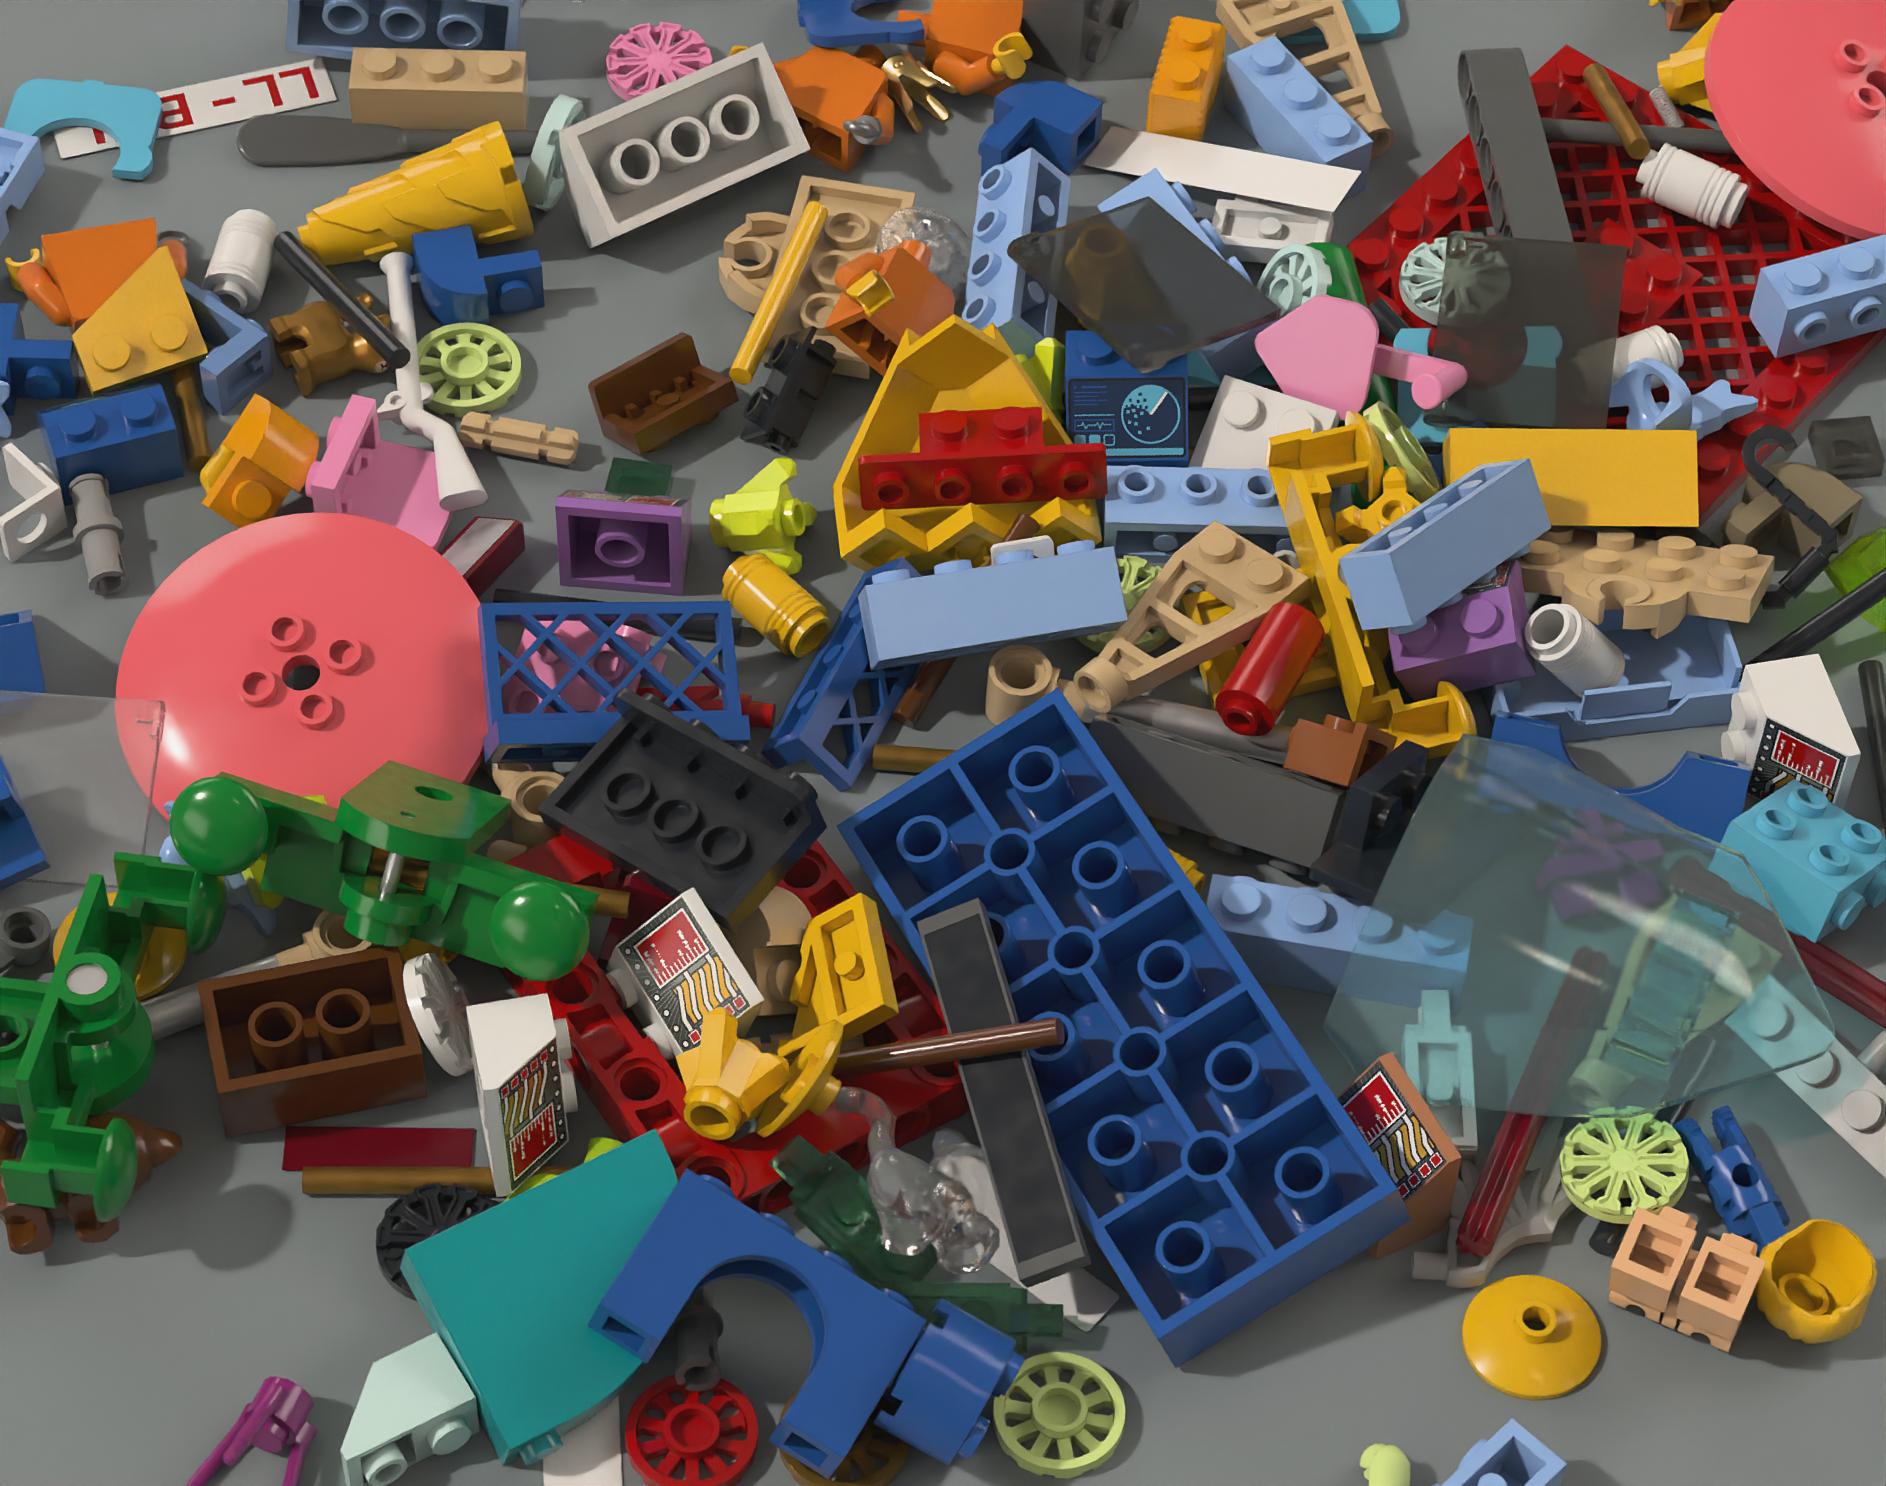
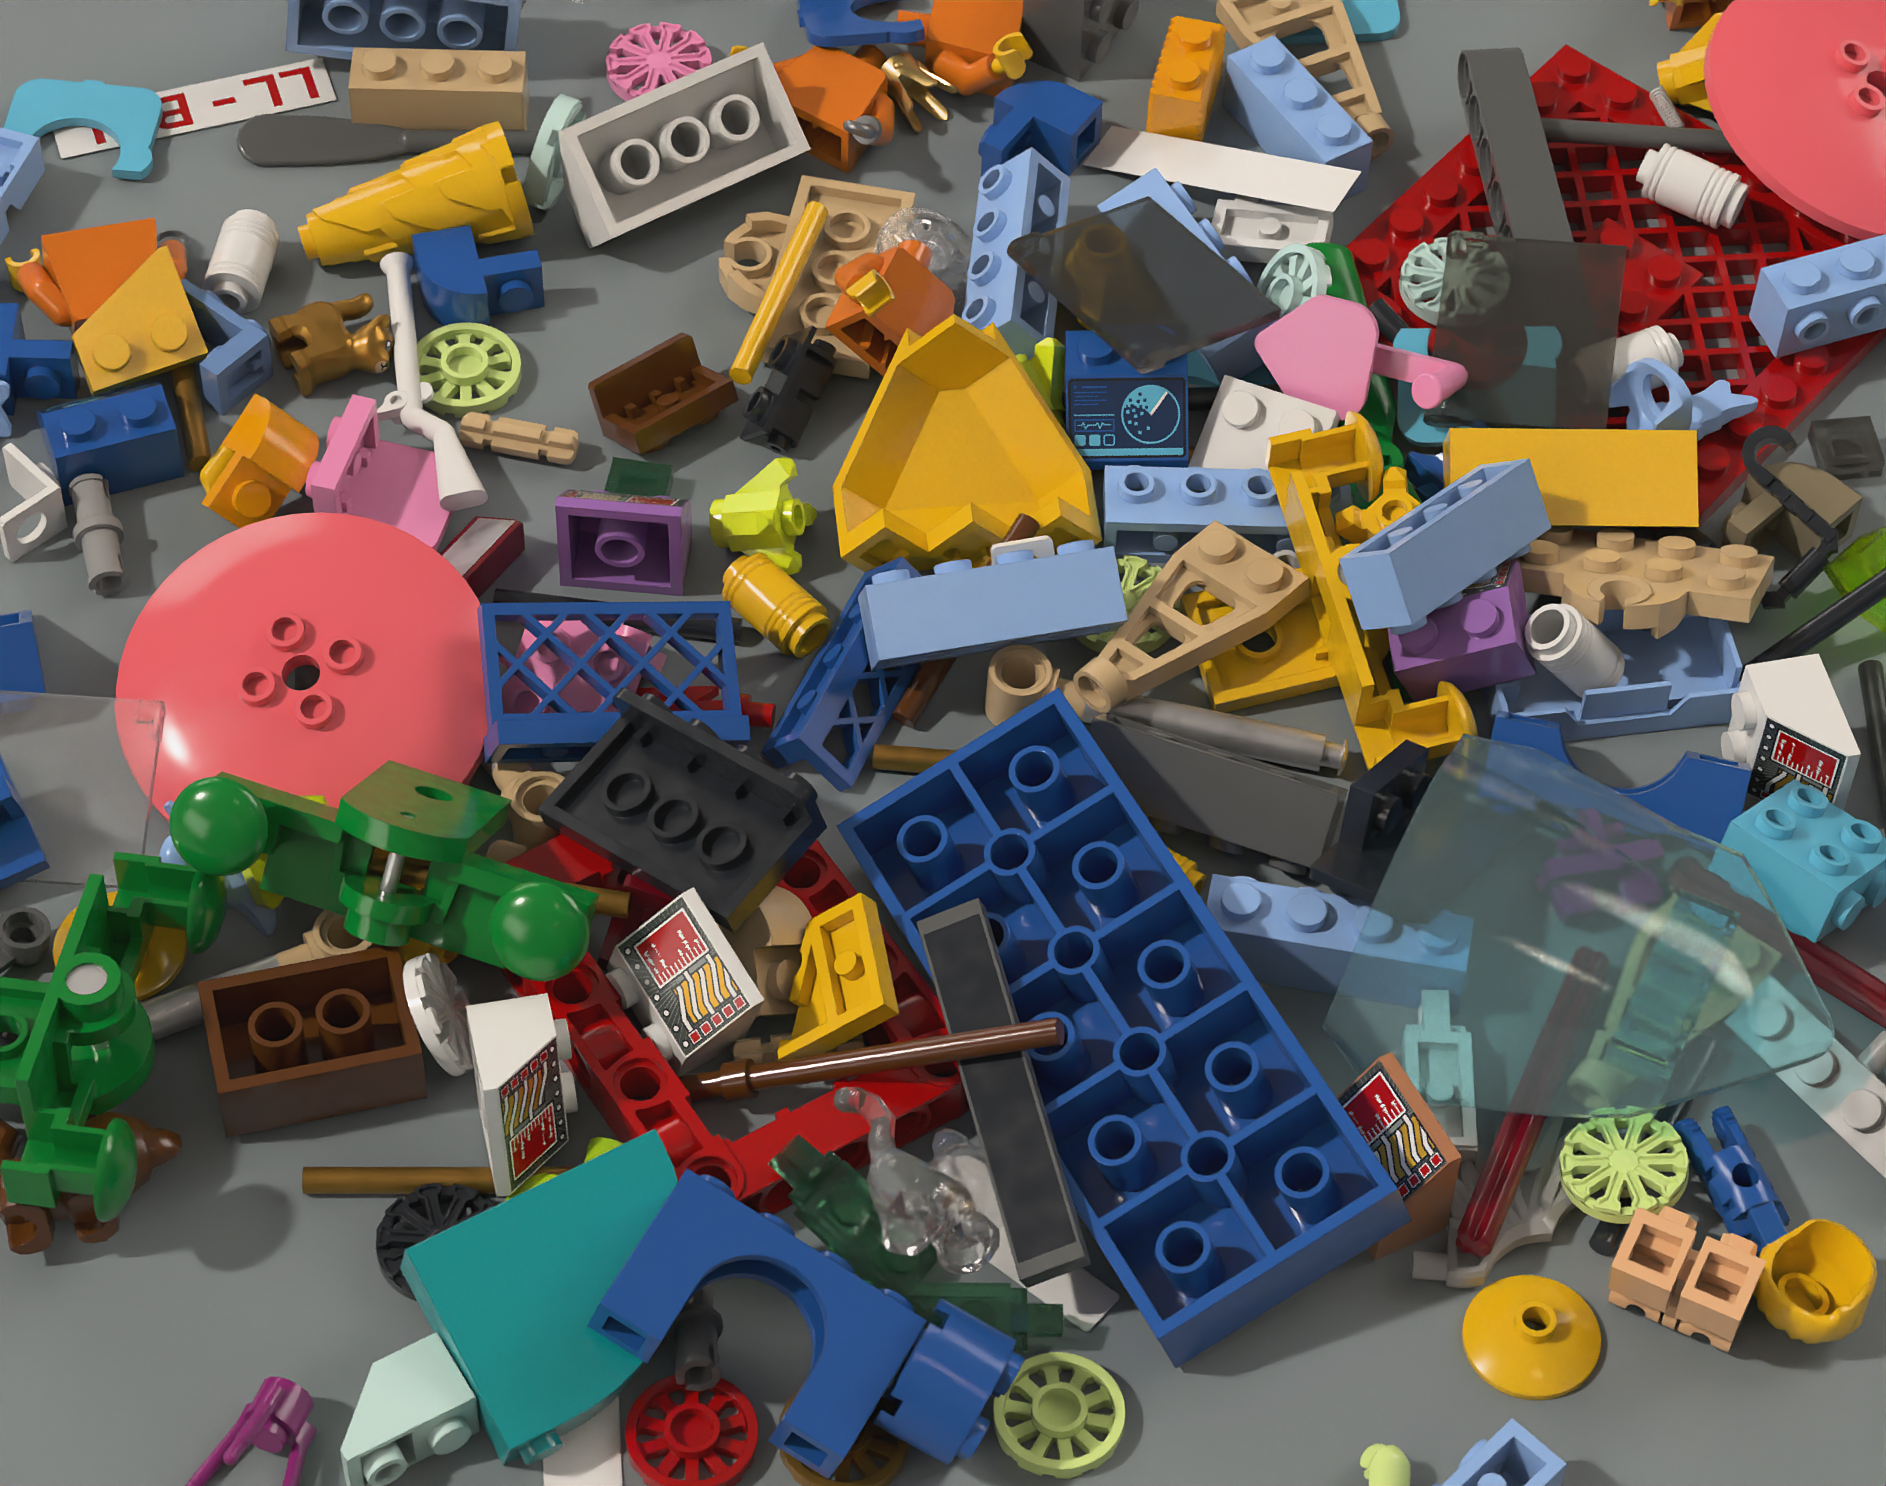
black bar [273,231,411,369] -> none
dark red sticker [282,1126,474,1171] -> none
yellow rock [676,1007,790,1140] -> none
yellow dish [755,1019,843,1138] -> none
red bracket [858,406,1108,511] -> none
red brick [1215,602,1325,736] -> none
dark orange brick [1283,714,1398,790] -> none
yellowish green wheel [1363,401,1443,503] -> none
pearl gold bar [1583,63,1651,160] -> none

